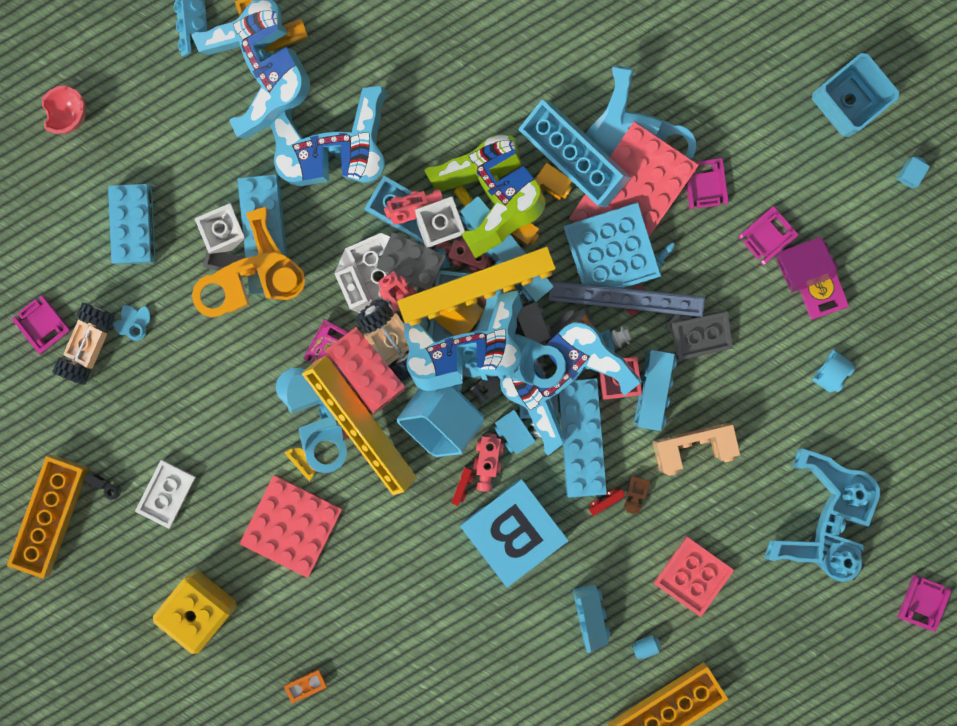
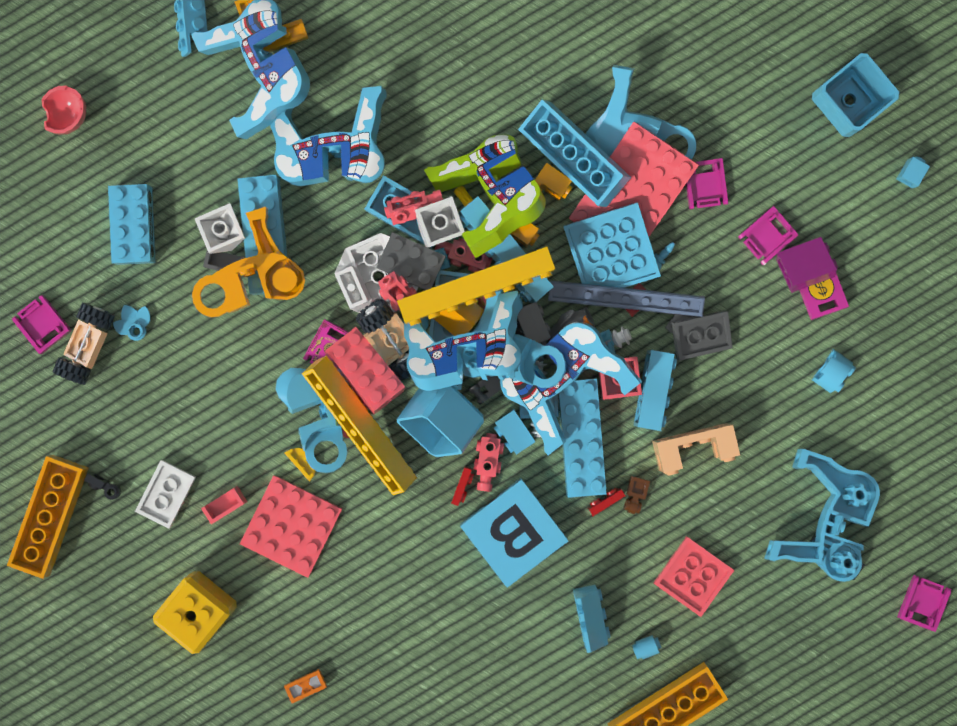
none -> coral panel [201,486,248,525]

